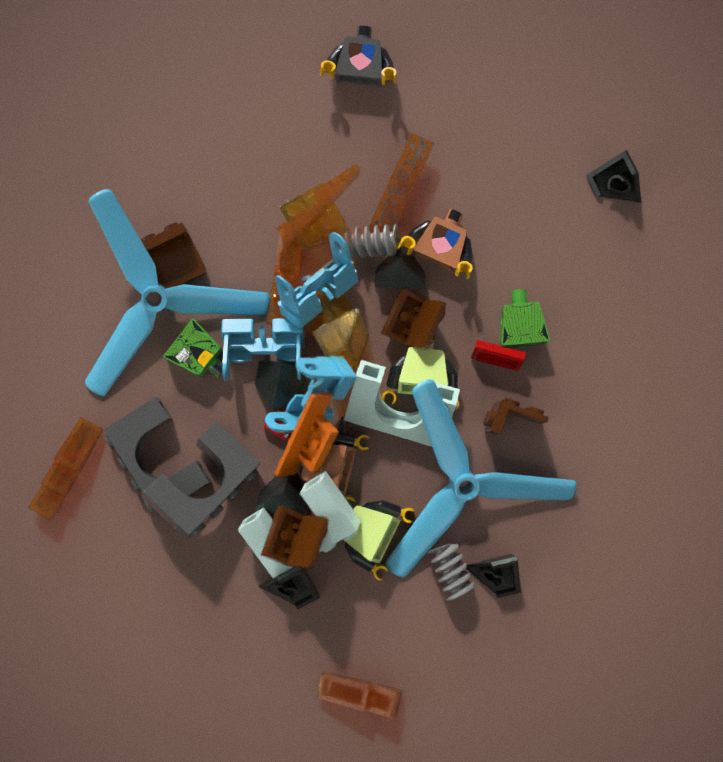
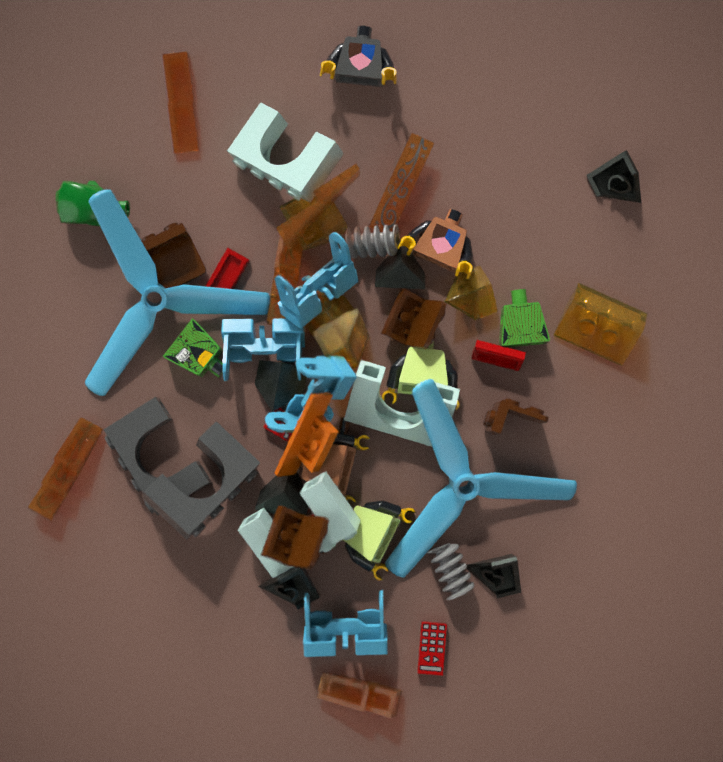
none -> green piece [55,181,130,226]
none -> clear orange slope [163,51,199,154]
none -> red tile [205,248,250,289]
none -> light aqua arch [227,103,344,203]
none -> medium azure piece [303,590,388,657]
none -> tile [417,621,447,676]
none -> clear yellow slope [445,266,498,321]
none -> clear yellow slope [553,283,647,366]

